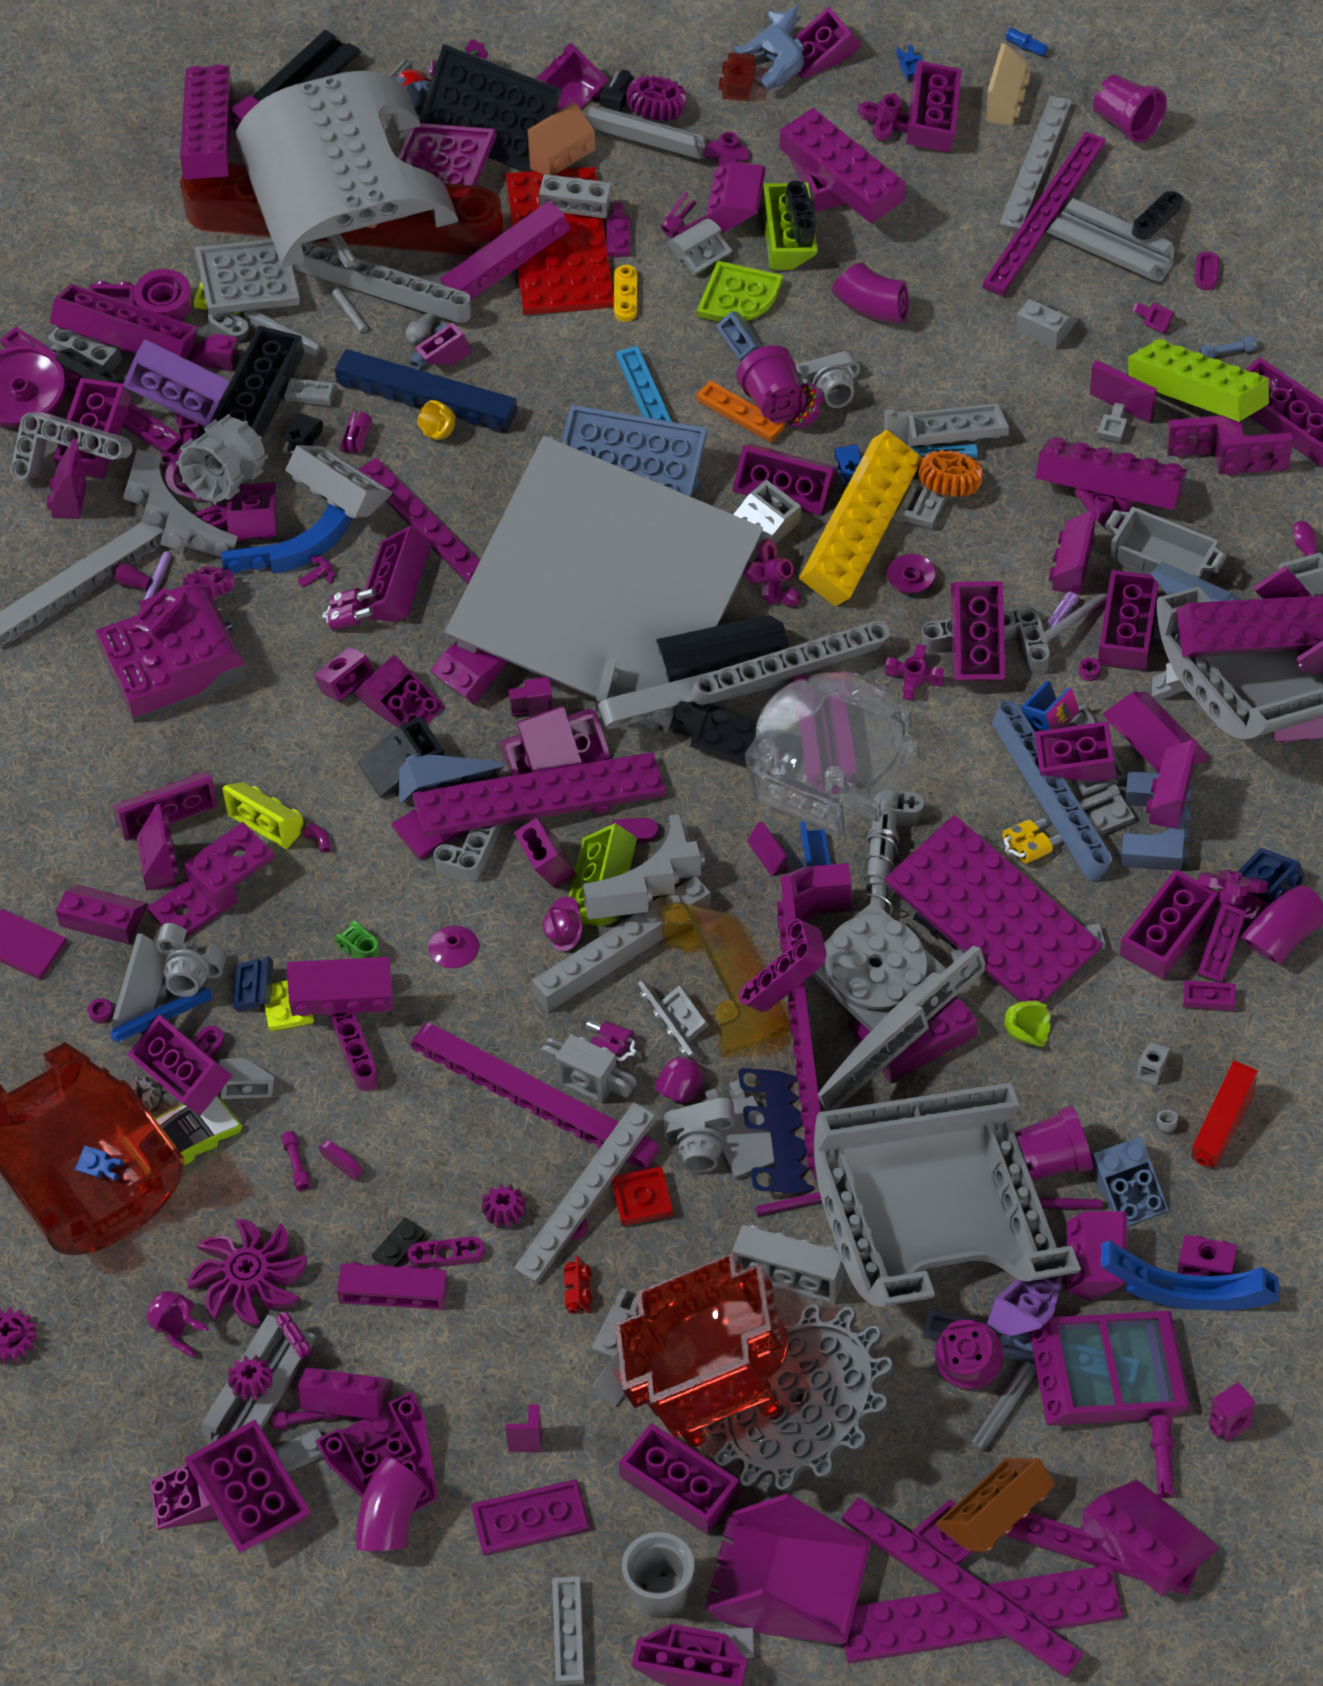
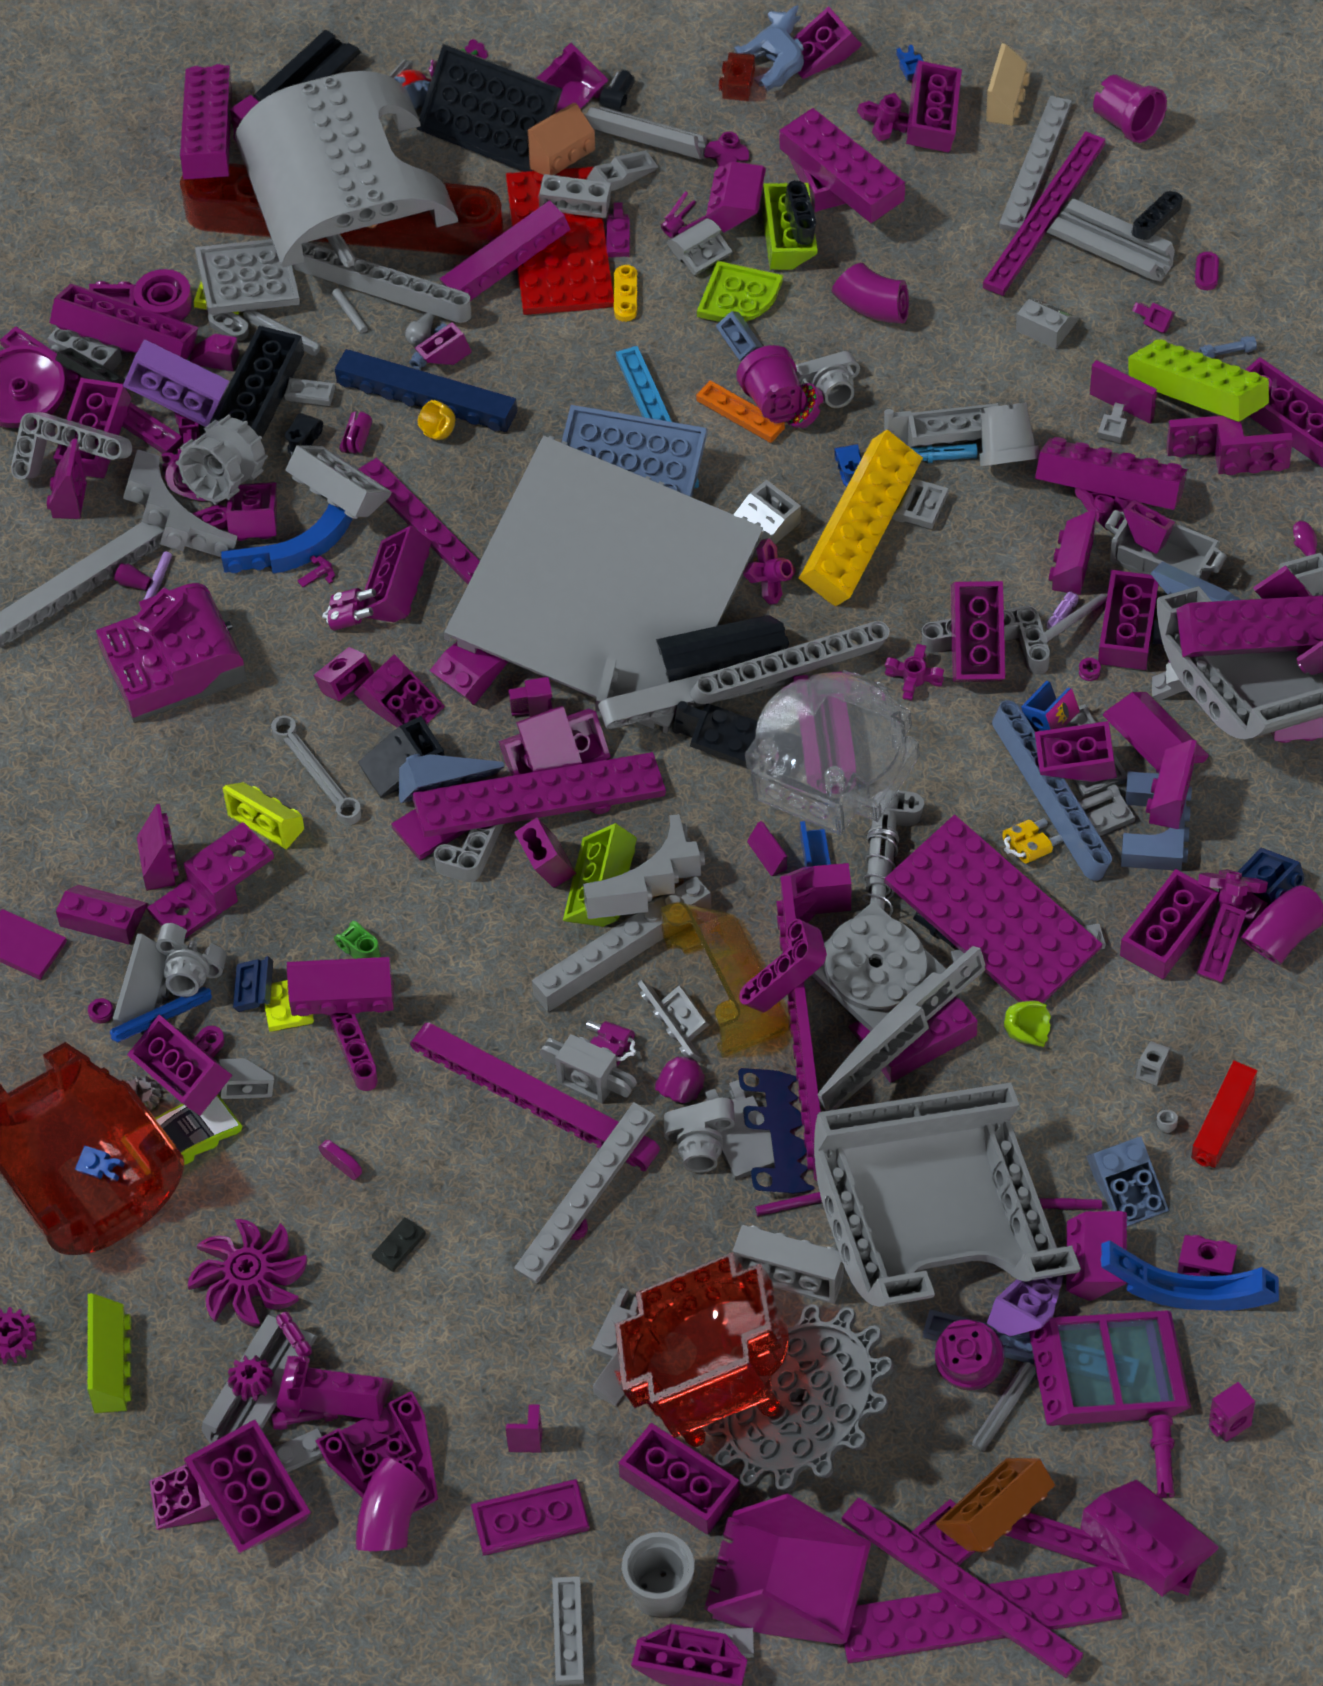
magenta slope [112,771,218,841] -> none
magenta hair [146,1290,209,1357] -> none
magenta gear [183,566,235,599] -> none
magenta bar [281,1131,311,1191] -> none
magenta arm [301,822,332,853] -> none
magenta brick [337,1262,448,1310] -> none
magenta plate [398,123,497,203] -> none
magenta beam [408,1236,485,1269] -> none
magenta dish [428,925,479,968] -> none
magenta gear [481,1183,526,1229] -> none
magenta piece [542,896,583,952] -> none
red hinge [564,1255,593,1314] -> none
magenta tile [609,818,658,843] -> none
red plate [611,1166,673,1226] -> none
magenta gear [627,75,686,122] -> none
magenta slope [732,443,839,515] -> none
magenta hinge [780,586,801,608] -> none
magenta dish [887,554,935,594] -> none
orange gear [919,450,983,498] -> none
blue axle [1005,27,1048,57] -> none
magenta piece [1014,1105,1093,1181] -> none
magenta plate [1183,980,1236,1011] -> none
none -> lime slope [87,1293,132,1413]
none -> light grey piece [271,715,362,825]
none -> magenta slope [277,1356,310,1418]
none -> light grey slope [587,150,658,191]
none -> light grey piece [980,402,1040,466]
none -> magenta slope [1123,500,1175,554]

